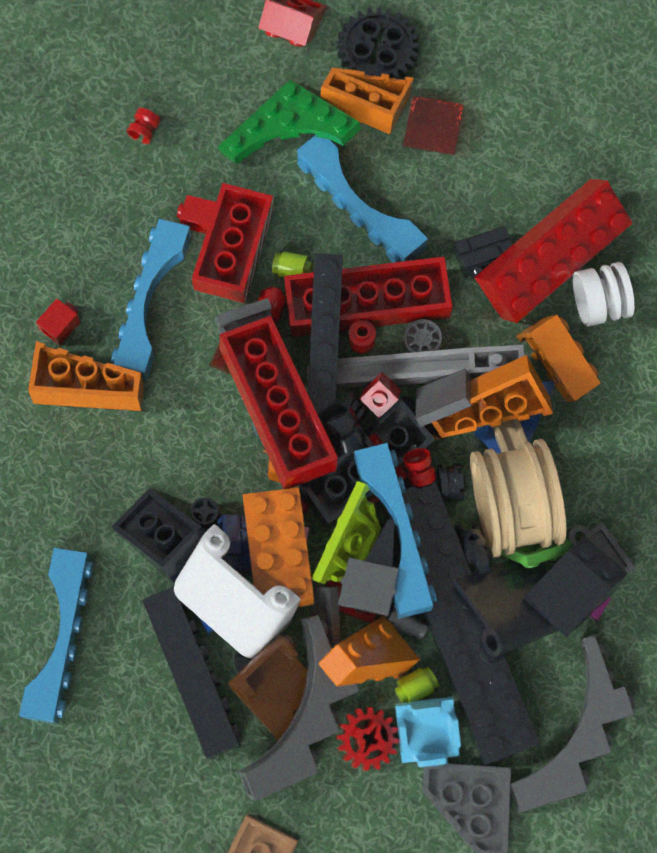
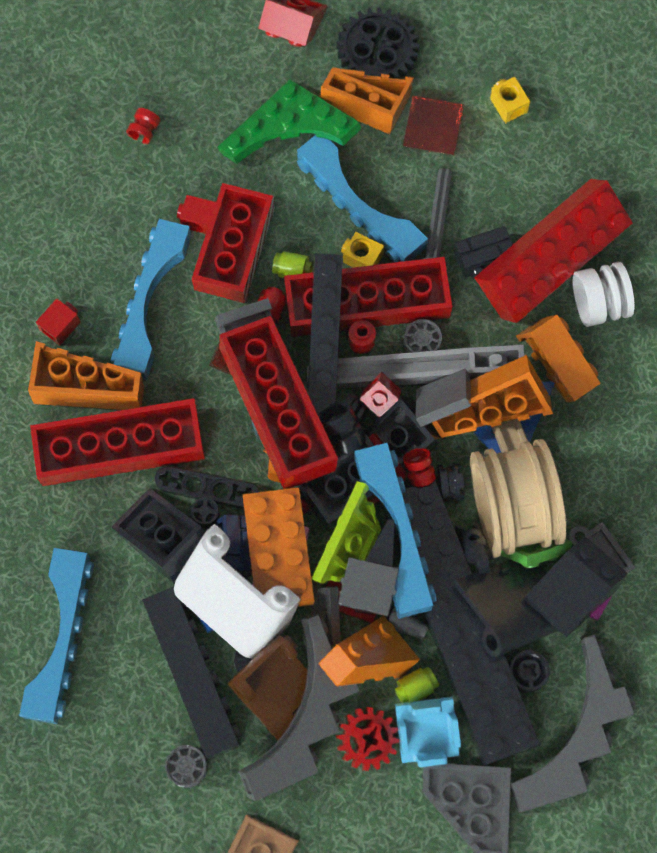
none -> red brick [30,398,205,486]
none -> black beam [155,466,259,509]
none -> dark grey wheel [165,745,207,788]
none -> yellow brick [341,232,384,267]
none -> dark grey axle [424,168,452,259]
none -> yellow brick [490,77,530,123]
none -> black wheel [509,650,550,693]

